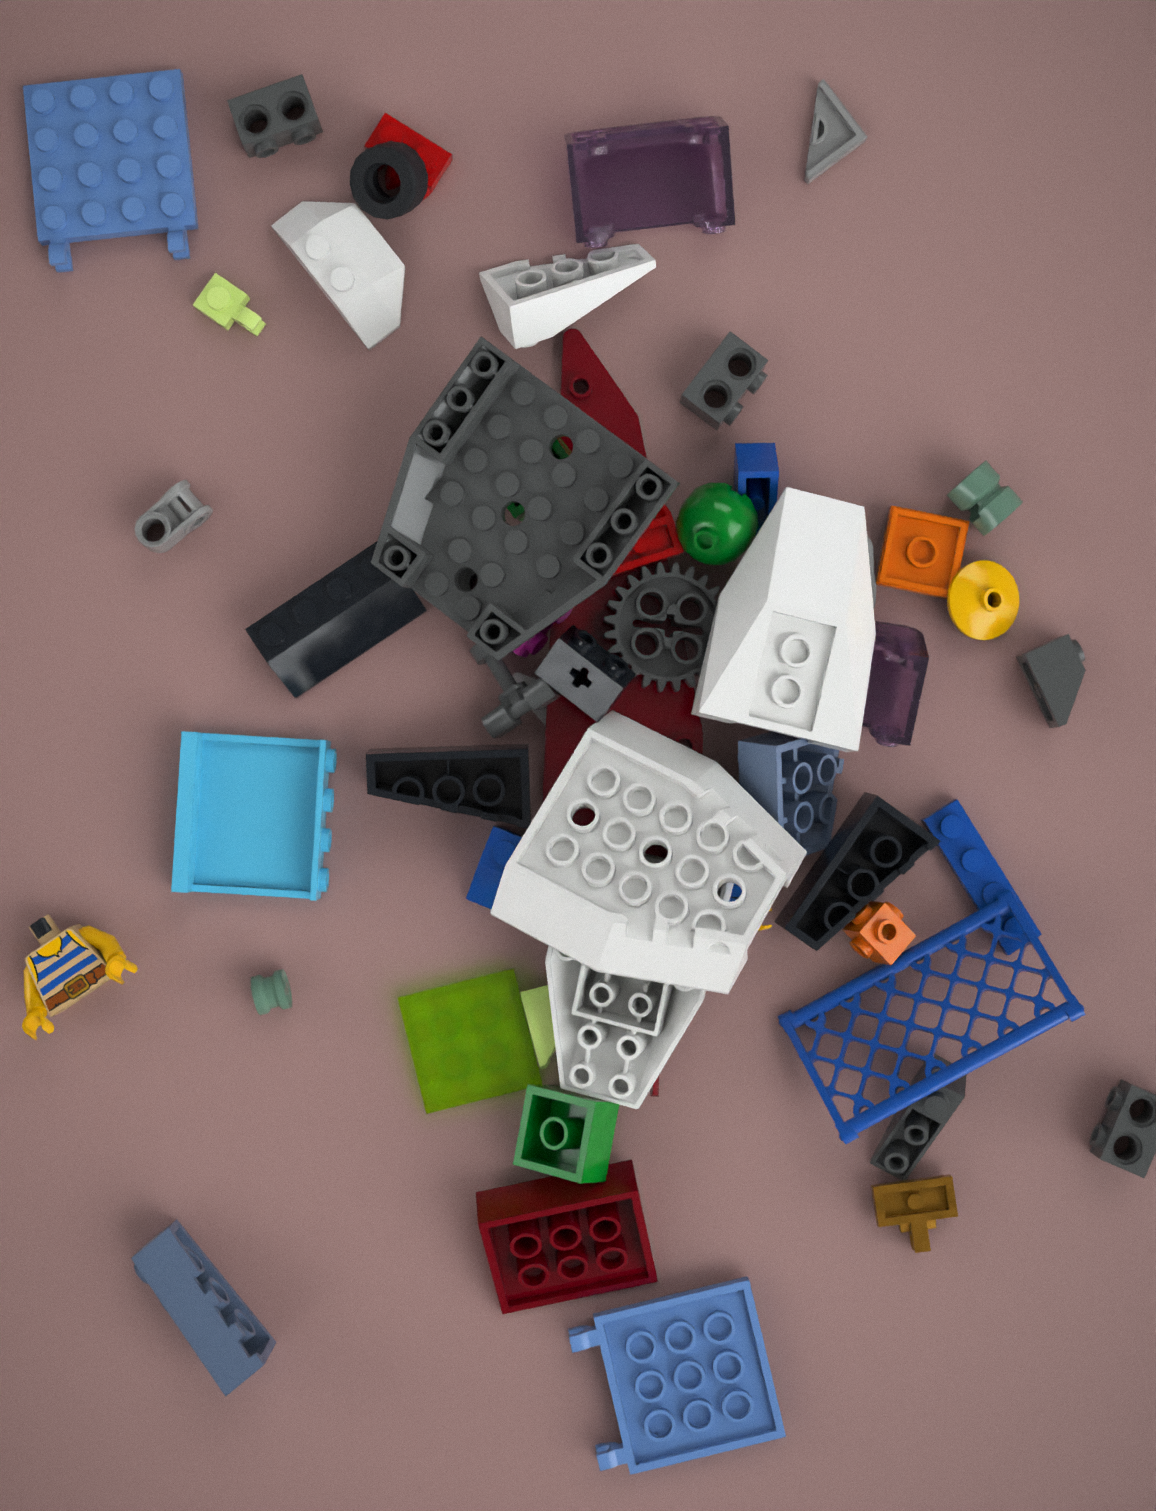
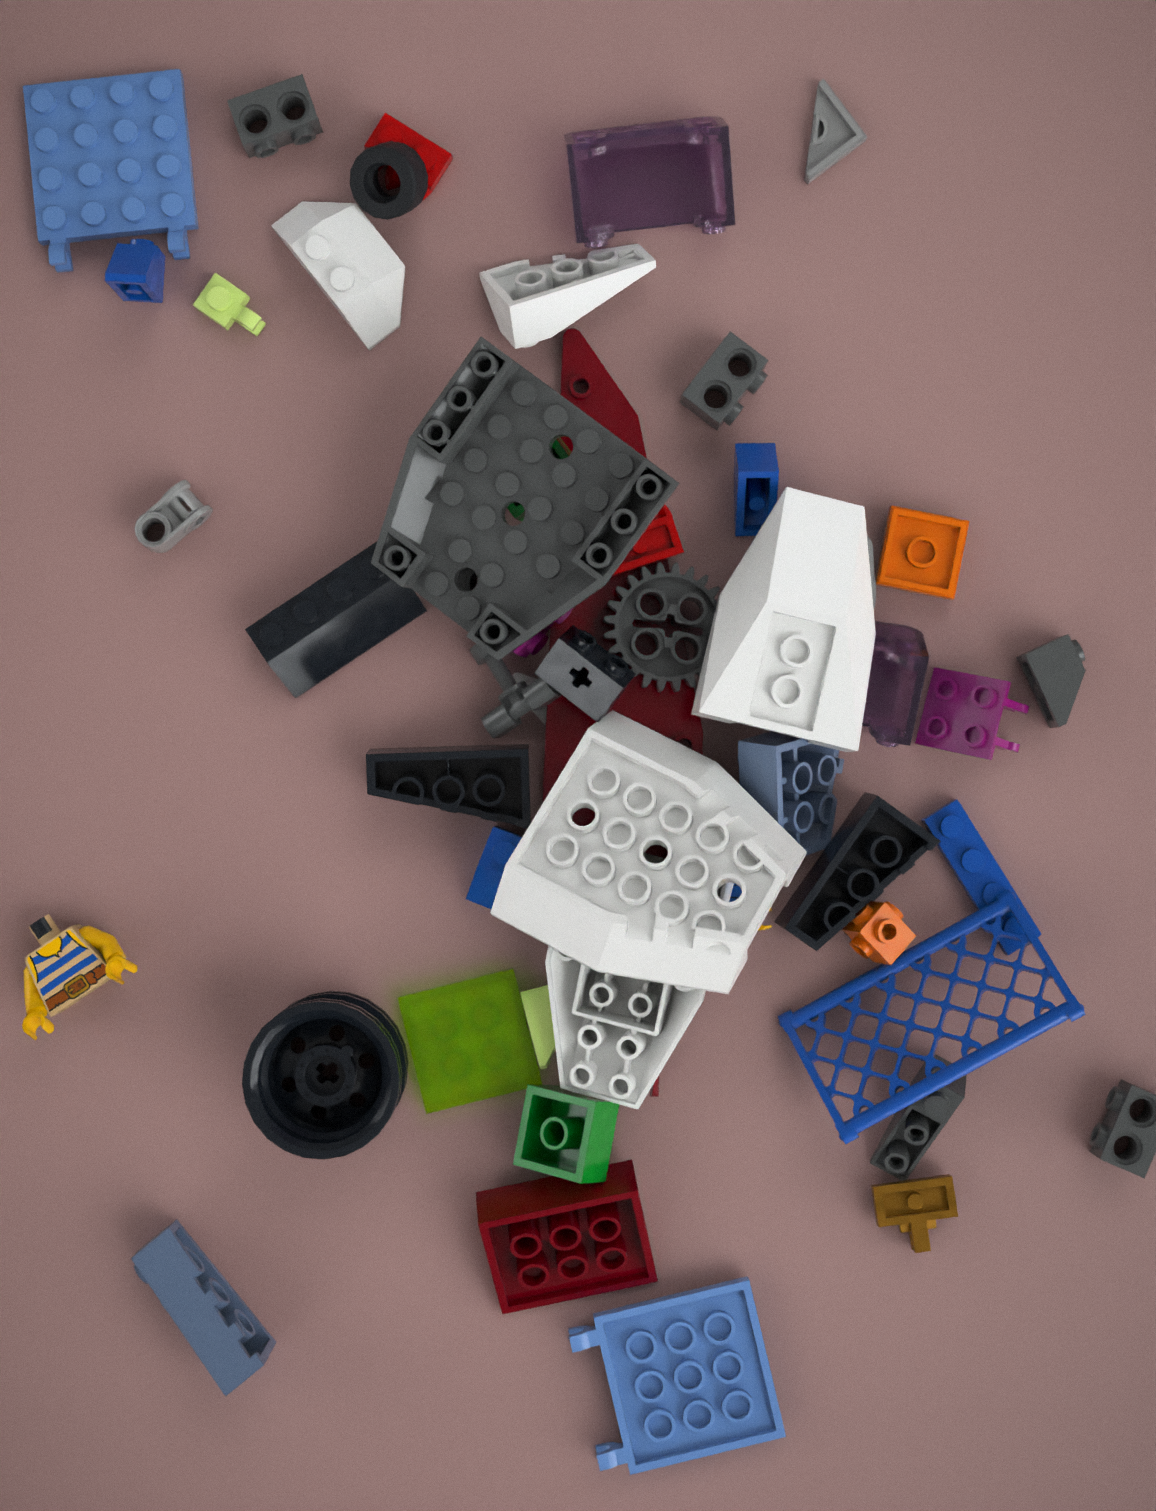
medium azure panel [171,731,337,901] -> none
sand green wheel [250,969,293,1015] -> none
green cylinder [676,482,758,565] -> none
sand green wheel [947,460,1023,536] -> none
yellow dish [947,560,1019,640] -> none
none -> blue slope [105,239,166,303]
none -> black wheel [242,991,409,1160]
none -> magenta plate [915,667,1030,760]

